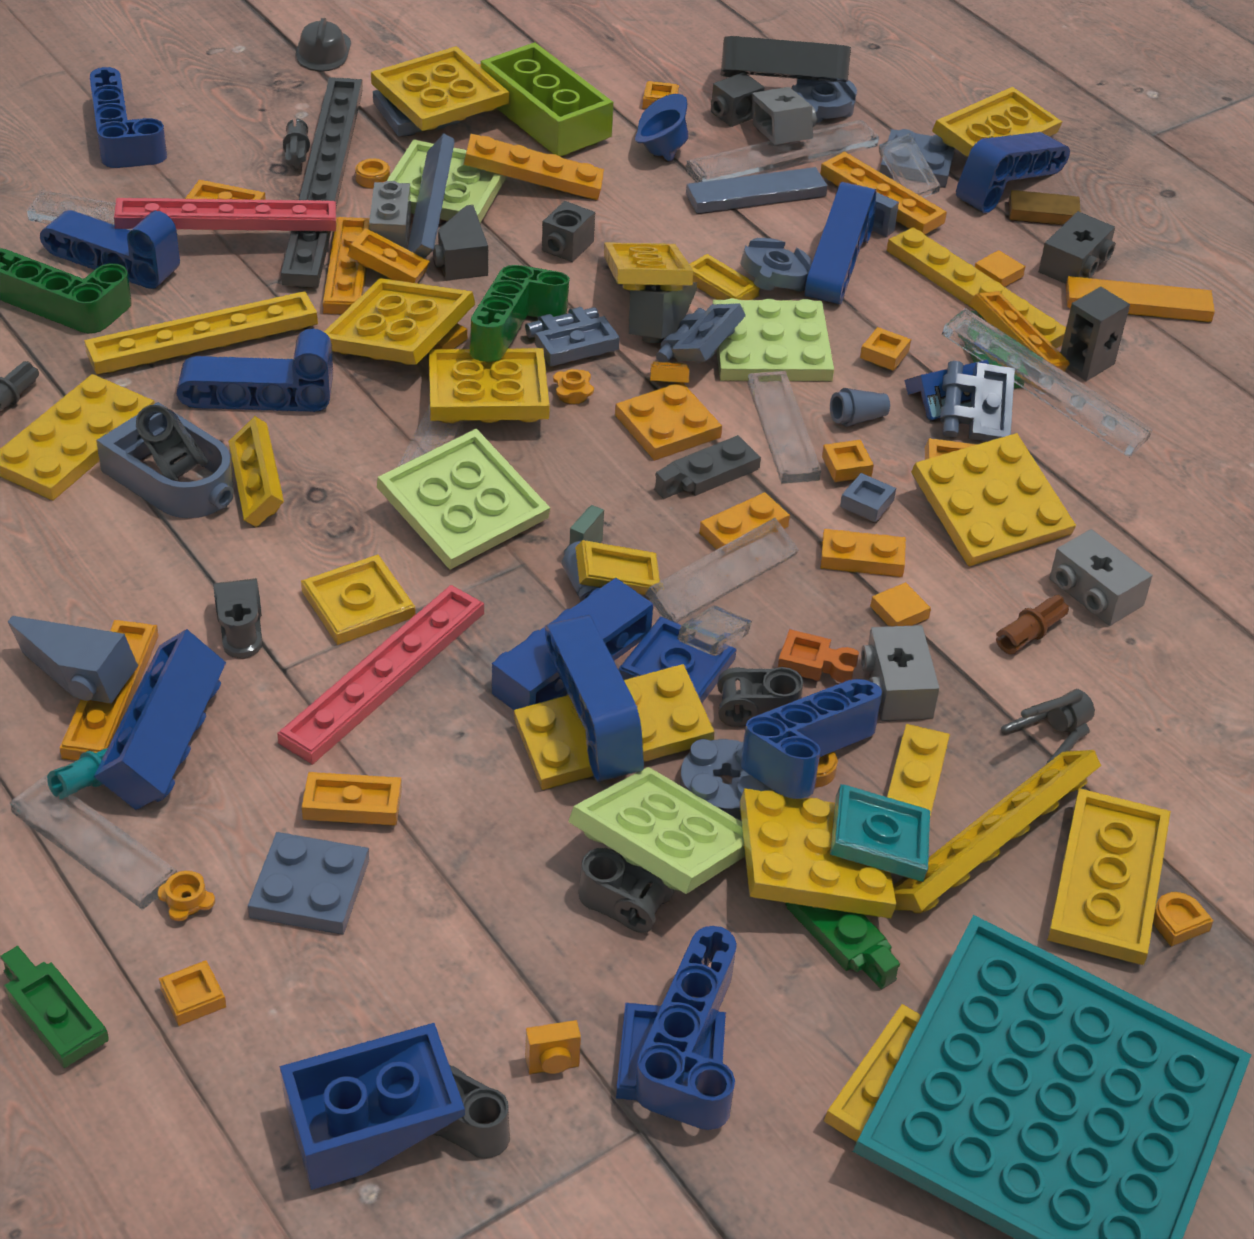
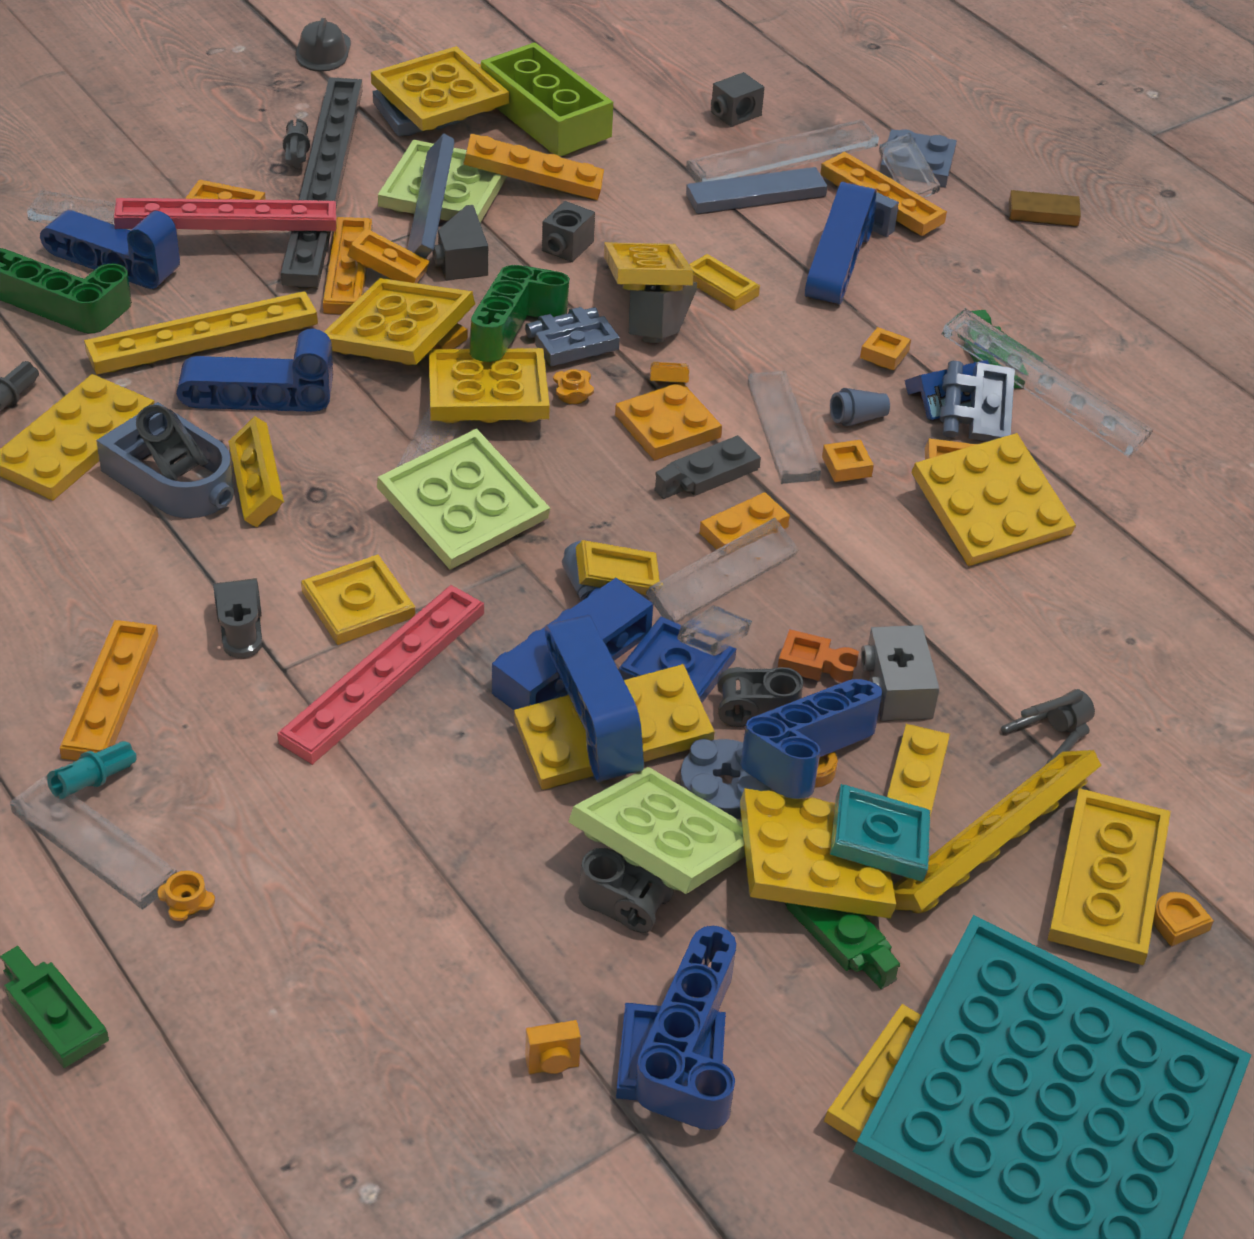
sand blue slope [8,616,138,704] -> none
blue beam [90,67,167,168] -> none
blue brick [94,629,226,810] -> none
light orange tile [159,960,226,1026] -> none
sand blue plate [248,832,370,935] -> none
blue slope [279,1023,465,1190] -> none
light orange plate [302,772,402,825] -> none
light orange tile [355,158,390,189] -> none
light grey brick [369,181,411,249] -> none
dark grey piece [433,1065,510,1158] -> none
sand green tile [569,505,604,545] -> none
blue piece [635,94,689,161] -> none
light orange tile [642,81,679,109] -> none
sand blue plate [656,303,746,363] -> none
yellowish green plate [712,298,834,381] -> none
dark grey beam [720,36,851,82] -> none
sand blue plate [740,238,813,291] -> none
light grey brick [752,87,817,145] -> none
sand blue plate [792,79,857,123] -> none
light orange plate [820,529,906,577] -> none
sand blue plate [840,473,896,522] -> none
light orange tile [870,582,931,626] -> none
yellow plate [887,227,1066,348] -> none
yellow plate [932,87,1063,157] -> none
blue beam [956,132,1070,214] -> none
light orange tile [969,291,1070,377] -> none
light orange tile [974,250,1025,287] -> none
dark orange axle [996,595,1069,655] -> none
dark grey brick [1038,211,1116,284] -> none
light grey brick [1049,529,1153,626] -> none
dark grey brick [1060,287,1130,381] -> none
light orange tile [1066,276,1215,322] -> none

